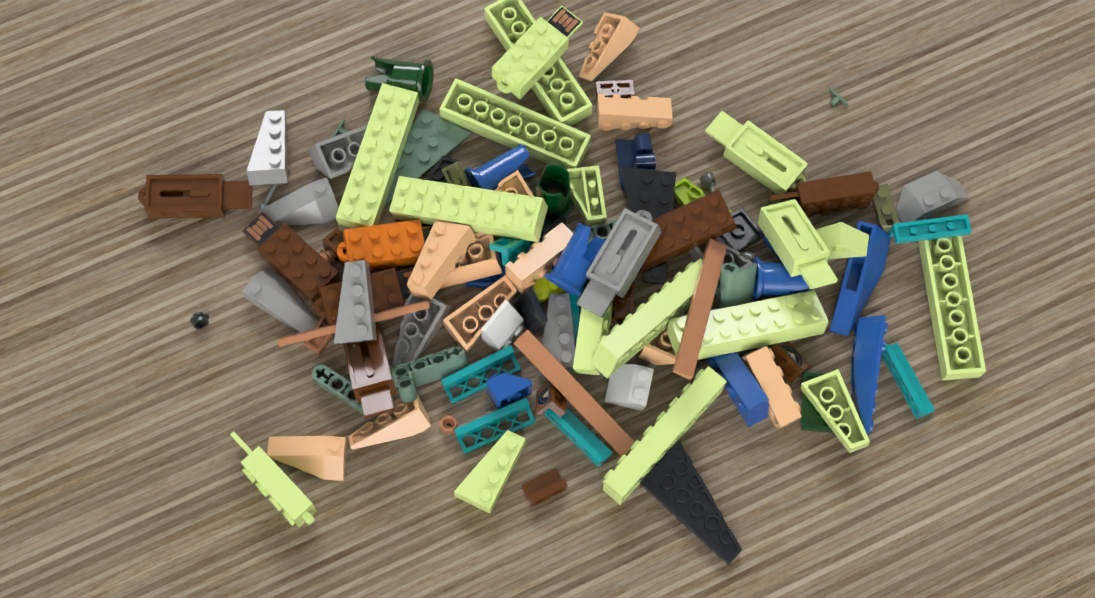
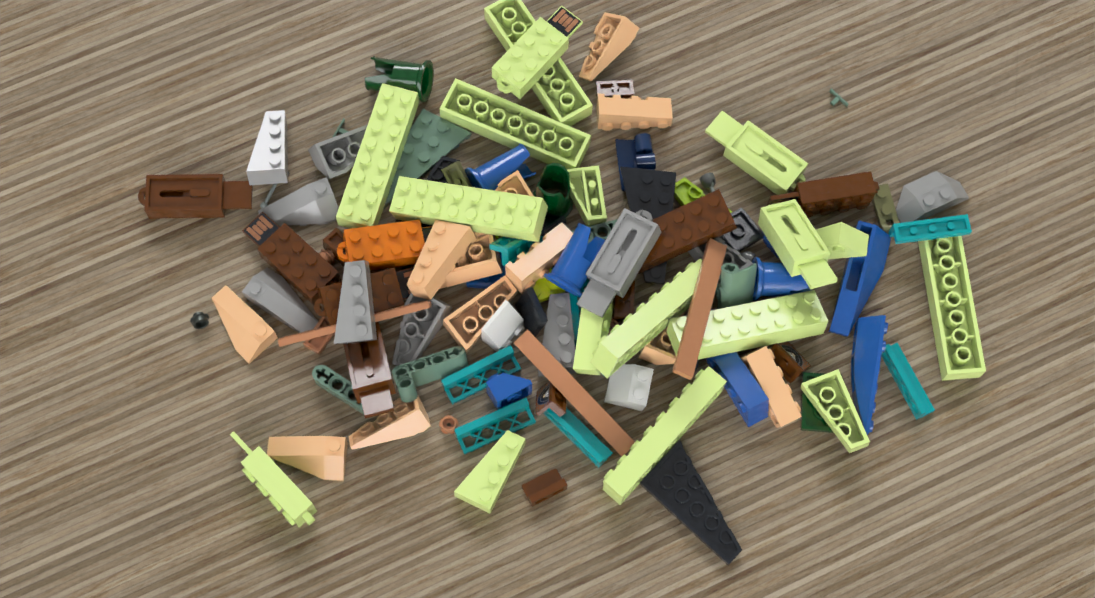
none -> light nougat wedge [212,285,278,364]

